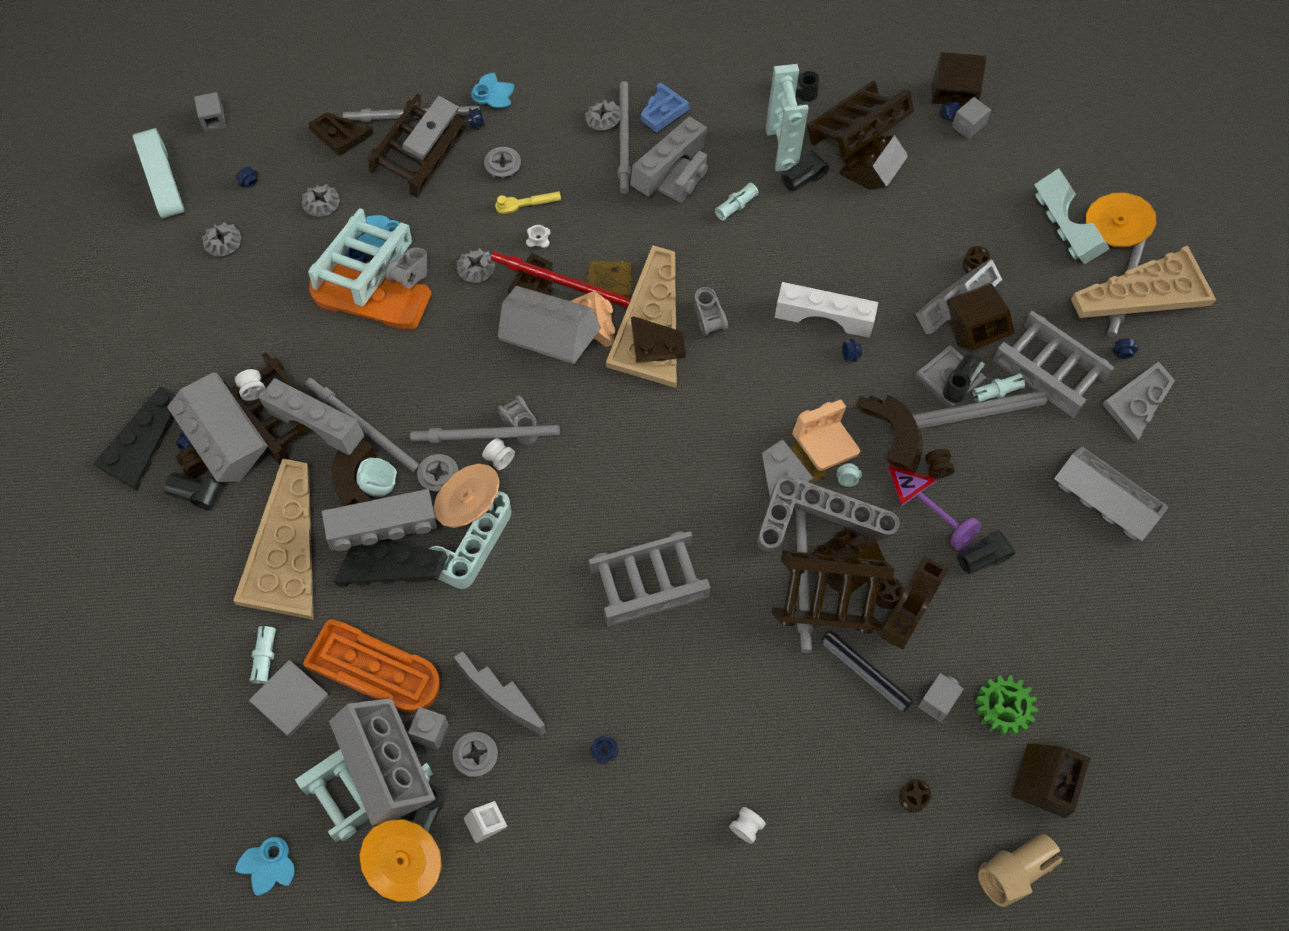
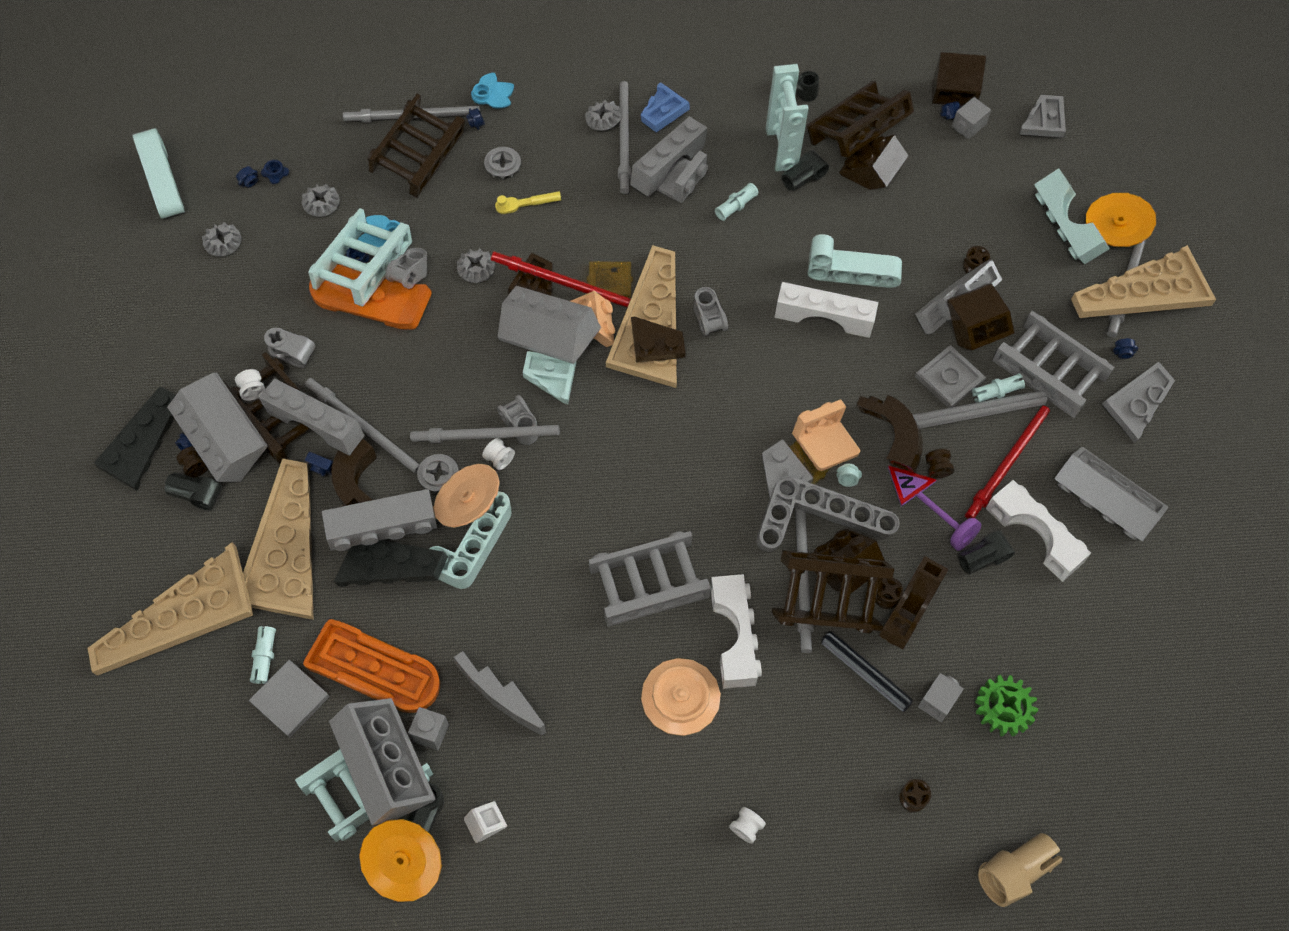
light grey brick [194,92,227,132] -> none
medium azure plate [235,837,295,896] -> none
dark brown wing [308,112,373,155] -> none
light aqua hair [356,458,397,497] -> none
light grey tile [403,96,459,160] -> none
light grey gear [453,732,498,778] -> none
white plate [526,225,551,248] -> none
dark blue plate [590,736,618,764] -> none
dark blue plate [842,338,862,362] -> none
pearl dark grey piece [943,354,985,403] -> none
dark brown slope [1011,743,1091,819] -> none
none -> tan wing [88,542,253,676]
none -> dark blue plate [261,160,289,184]
none -> light grey piece [264,327,316,368]
none -> dark blue plate [304,451,333,477]
none -> light aqua wing [523,351,576,404]
none -> light nougat piece [641,658,721,736]
none -> white arch [710,574,762,689]
none -> light aqua beam [808,234,902,288]
none -> red bar [965,406,1050,519]
none -> white arch [986,480,1091,582]
none -> light grey wing [1020,95,1066,137]

